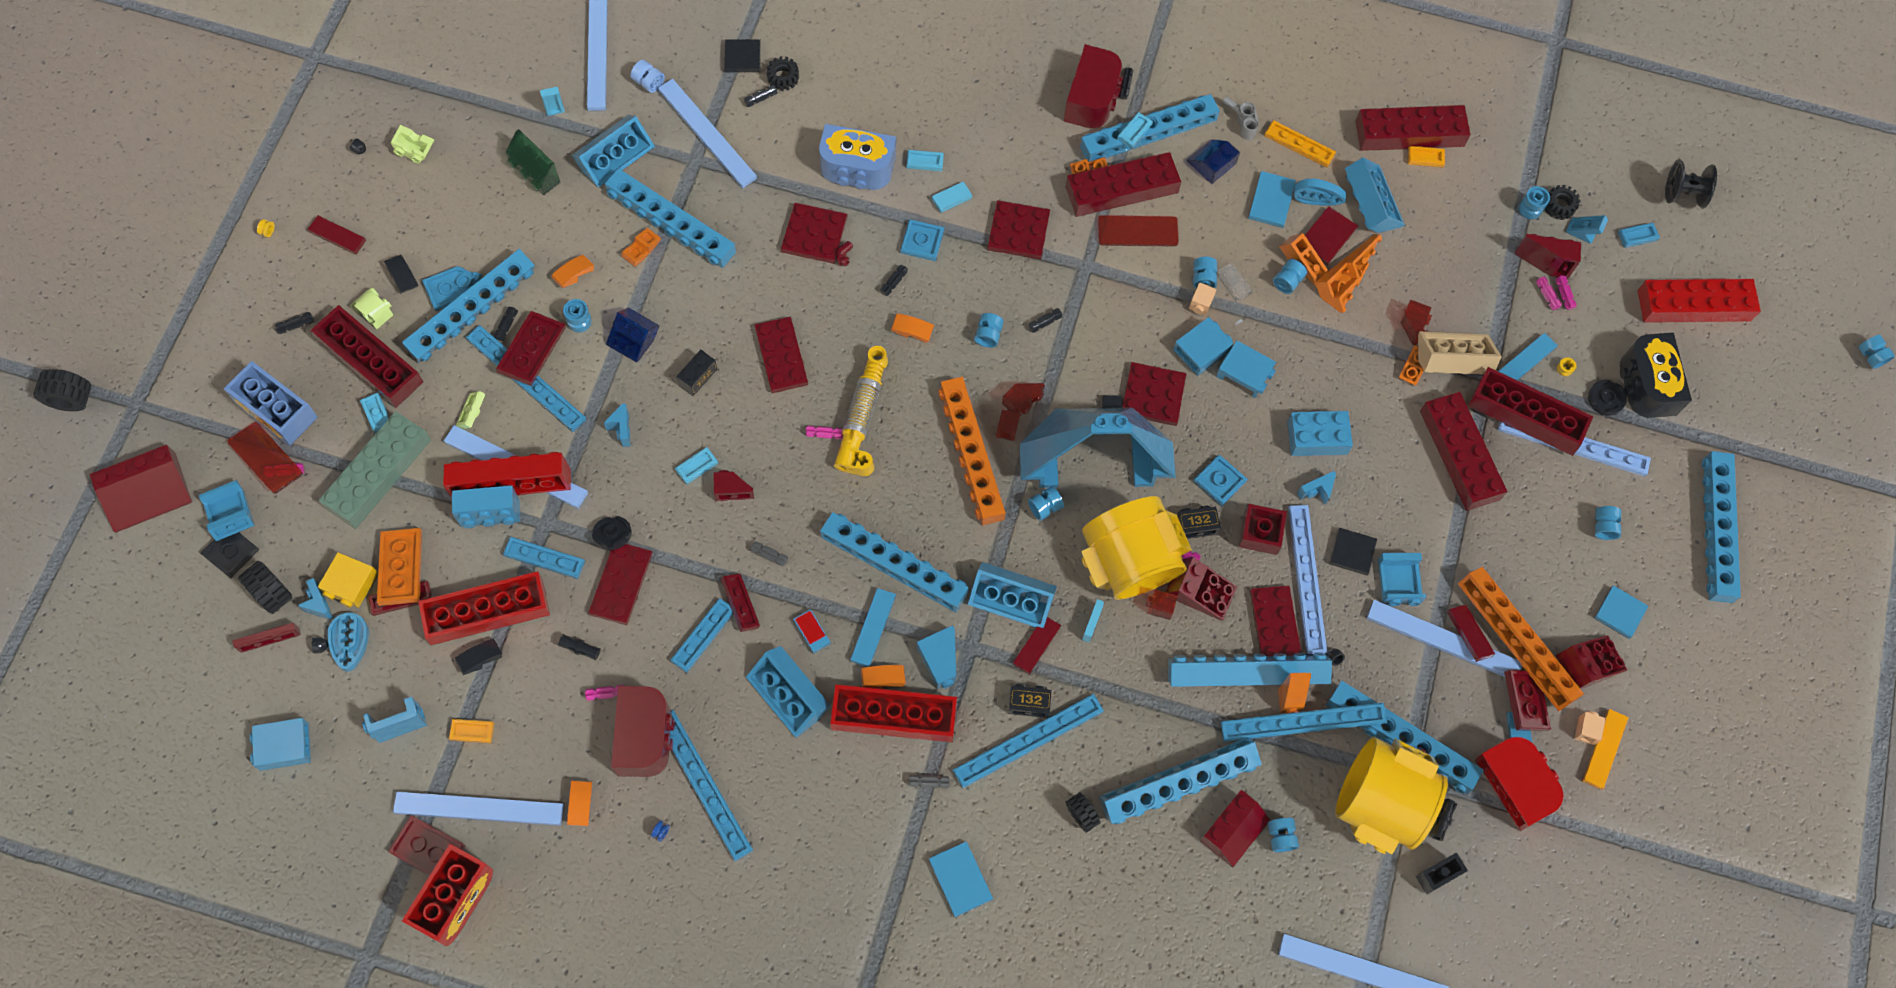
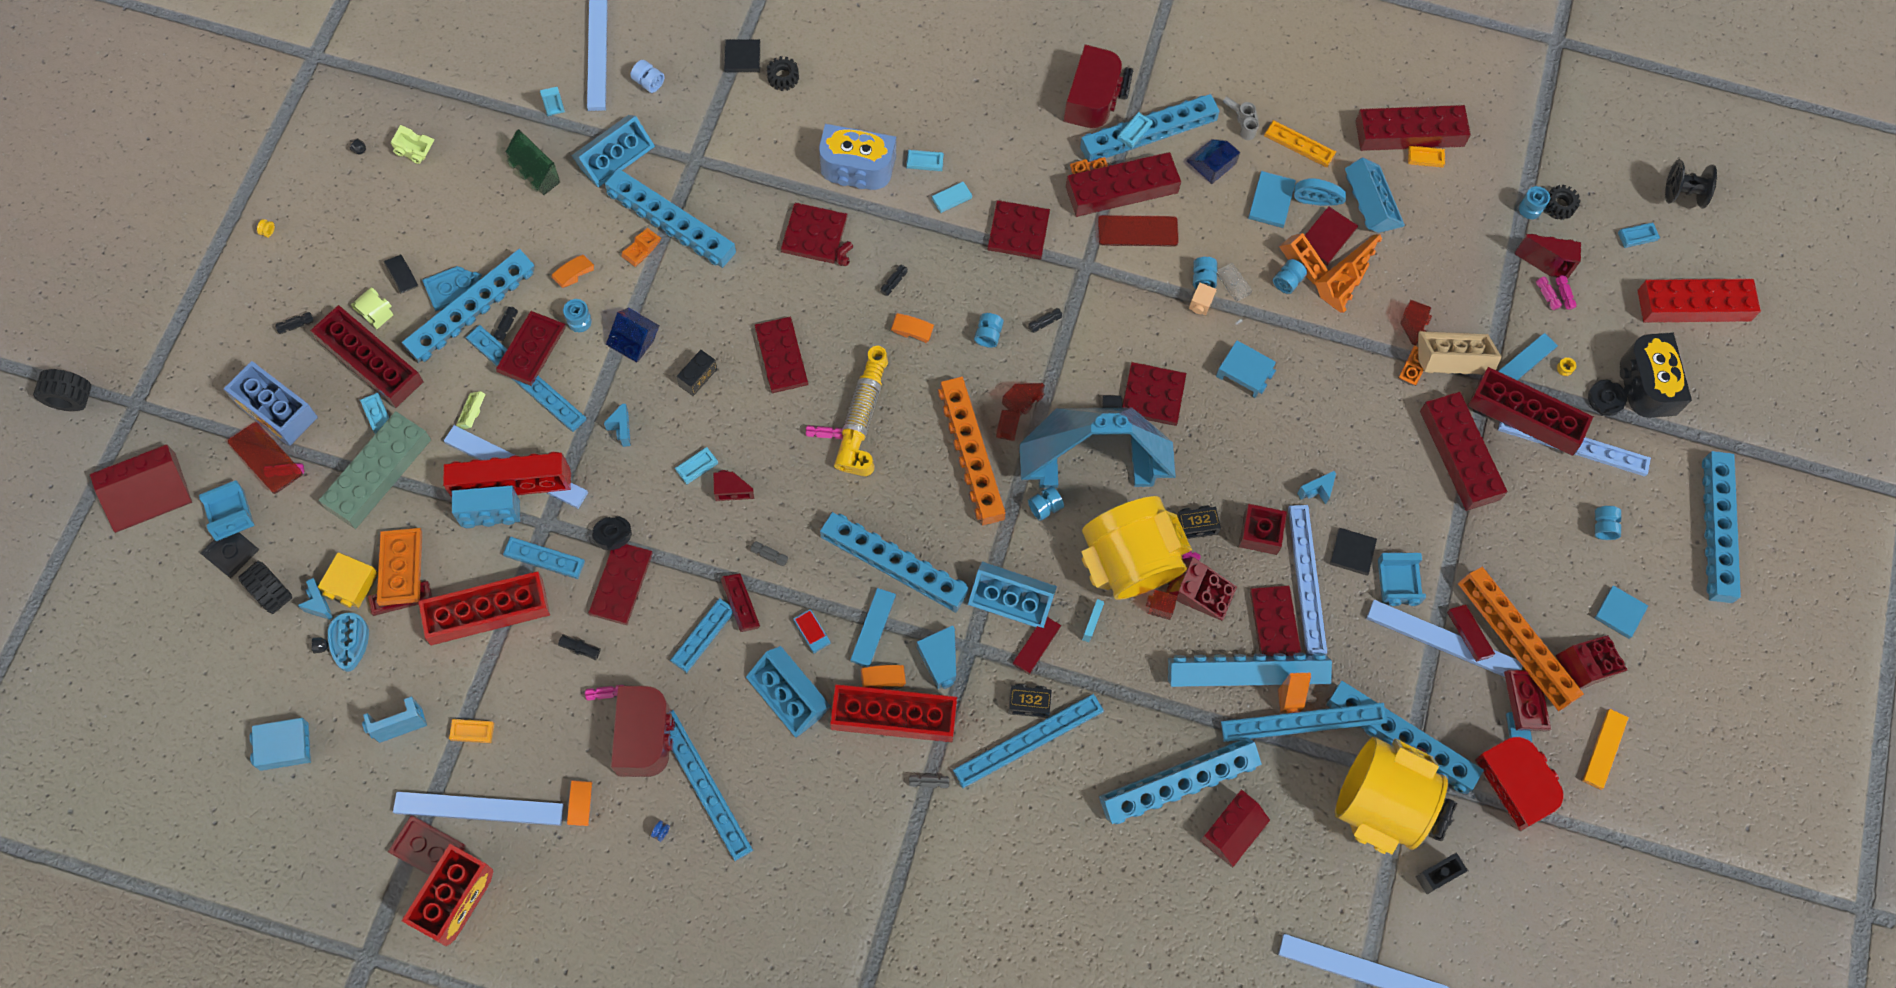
dark red tile [232,622,301,653] -> none
dark red tile [307,215,366,255] -> none
black slope [455,638,502,675] -> none
light blue tile [658,79,757,188] -> none
black axle [744,85,777,107] -> none
dark azure tile [900,219,945,261] -> none
dark azure tile [929,841,993,917] -> none
black tyre [1065,792,1101,833] -> none
dark azure brick [1173,317,1234,376] -> none
dark azure tile [1193,454,1248,507] -> none
dark azure wheel [1267,818,1299,852] -> none
dark azure brick [1287,411,1353,456] -> none
black hinge [1327,648,1345,666] -> none
dark azure slope [1566,215,1608,244] -> none
light nougat brick [1574,711,1606,745] -> none
dark azure wheel [1858,334,1896,369] -> none

